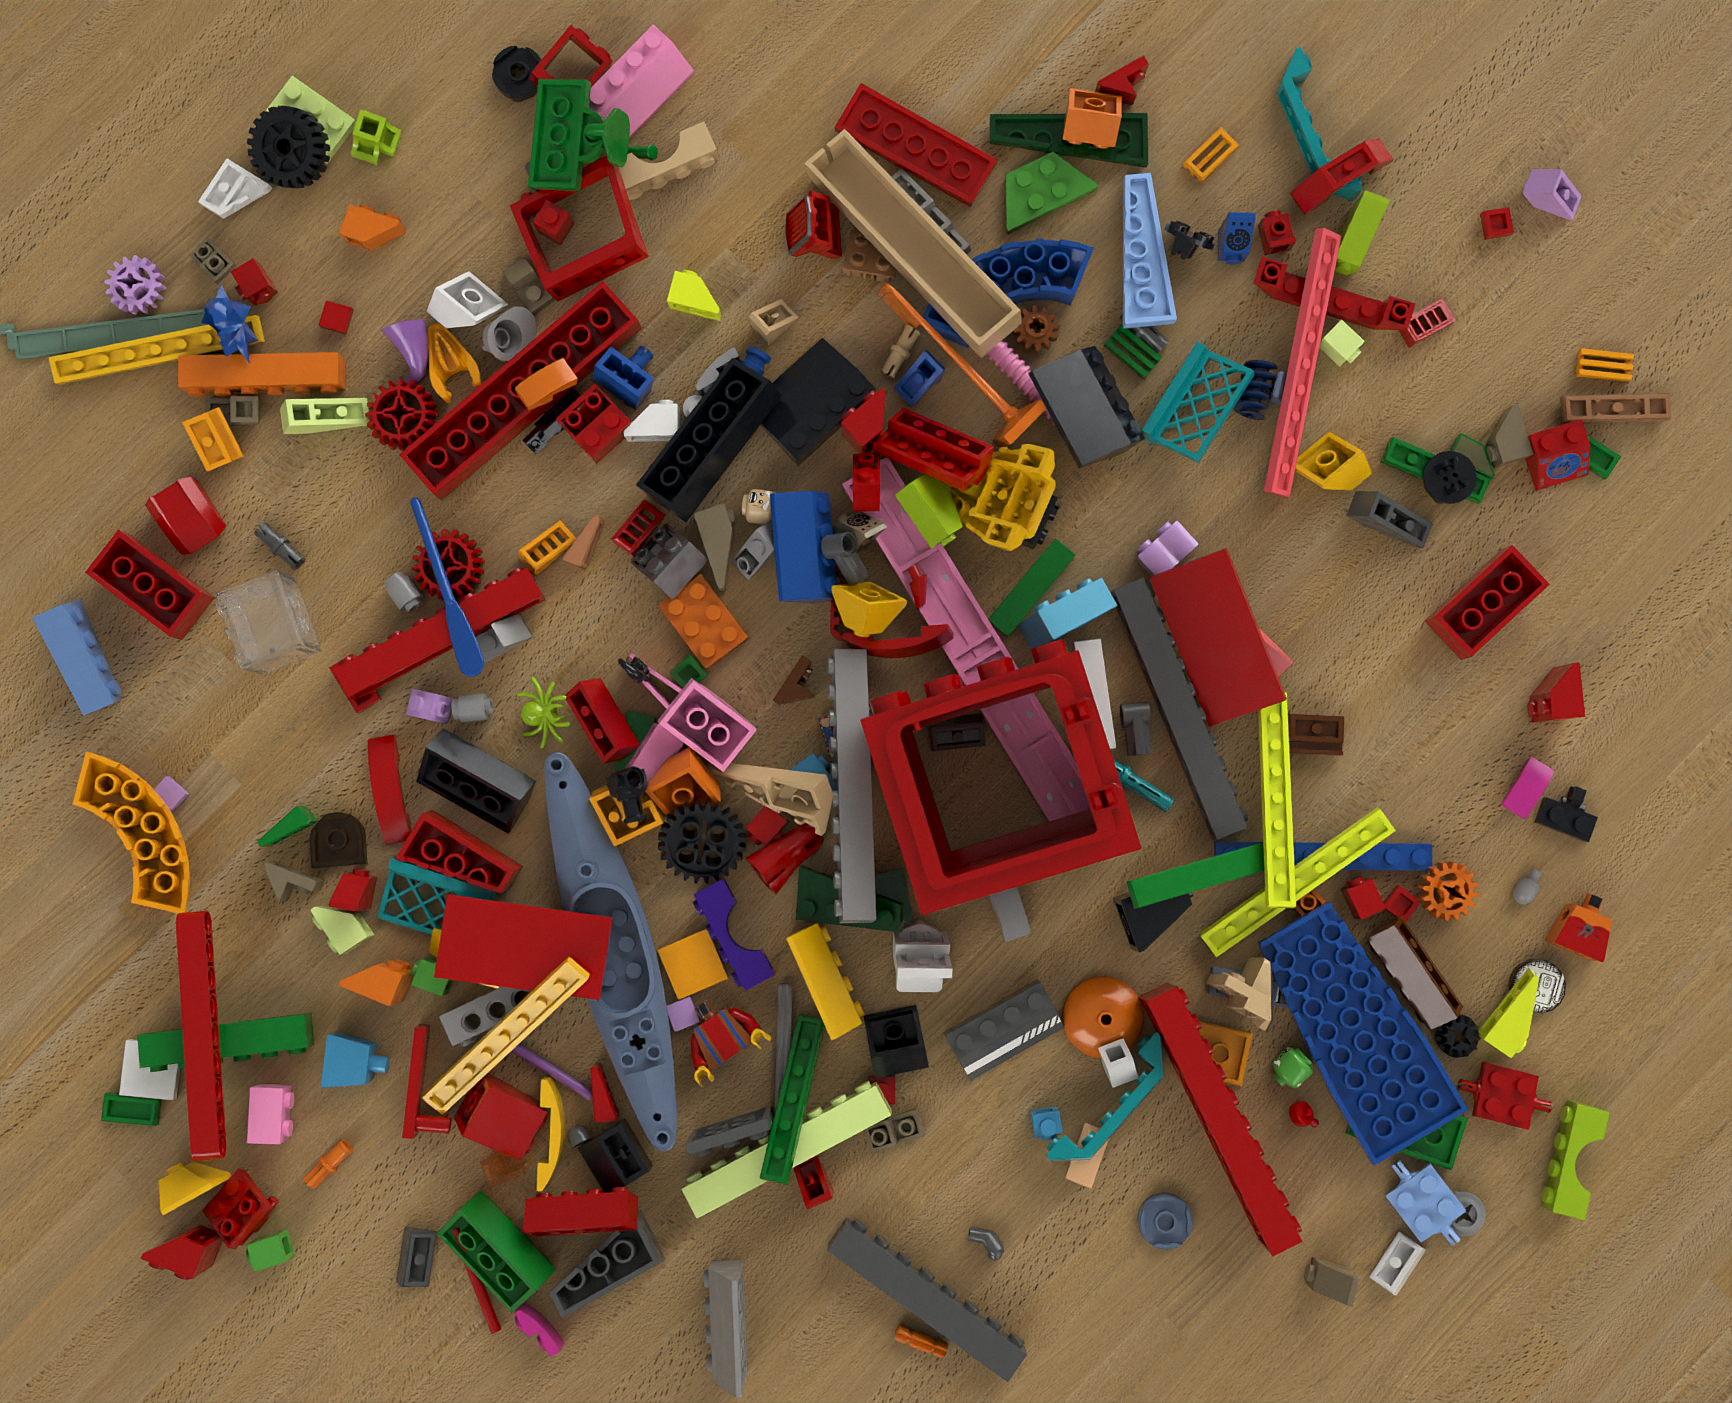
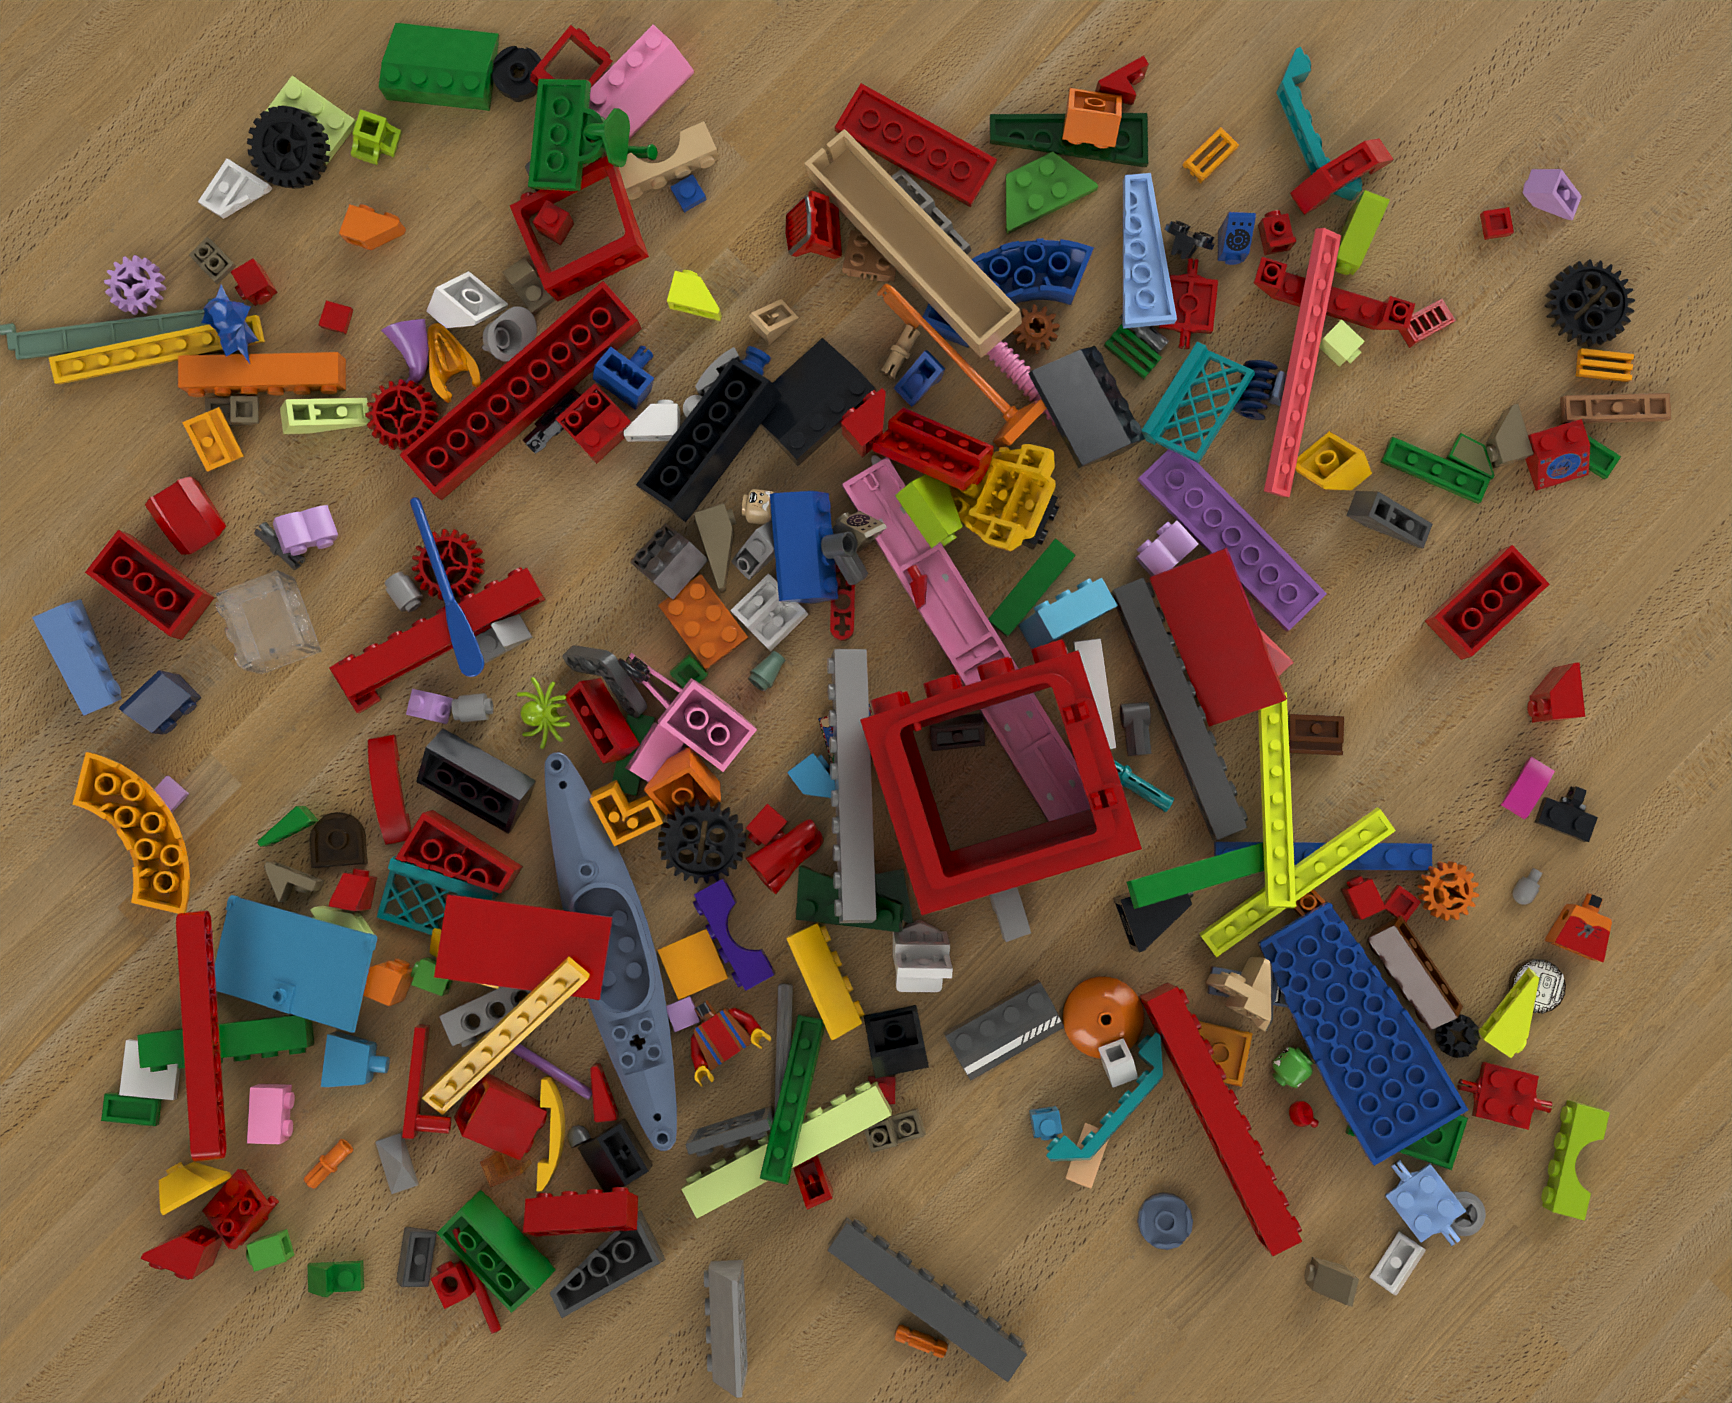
orange slope [515,358,577,411] -> none
dark pink slope [515,1303,564,1357] -> none
light orange slope [518,520,576,576] -> none
nougat slope [562,515,604,570] -> none
black connector [606,766,648,824] -> none
red slope [611,499,666,557] -> none
tan wedge [706,762,834,836] -> none
reddish brown slope [773,655,815,705] -> none
yellow slope [831,582,907,637] -> none
red slope [842,624,954,659] -> none
red slope [853,452,880,511] -> none
dark grey arm [968,1227,1004,1261] -> none
black plate [1422,451,1477,504] -> none
none -> dark blue slope [119,670,201,735]
none -> dark azure door [215,895,377,1033]
none -> lavender brick [273,505,338,556]
none -> green slope [307,1260,364,1298]
none -> light grey slope [375,1132,419,1194]
none -> green slope [378,23,499,111]
none -> red brick [431,1260,474,1309]
none -> dark grey beam [563,645,648,718]
none -> blue plate [670,174,707,213]
none -> white slope [730,573,809,652]
none -> sand green cone [748,651,786,692]
none -> medium lavender plate [1137,444,1327,632]
none -> red plate [1159,258,1218,349]
none -> black gear [1545,259,1635,347]

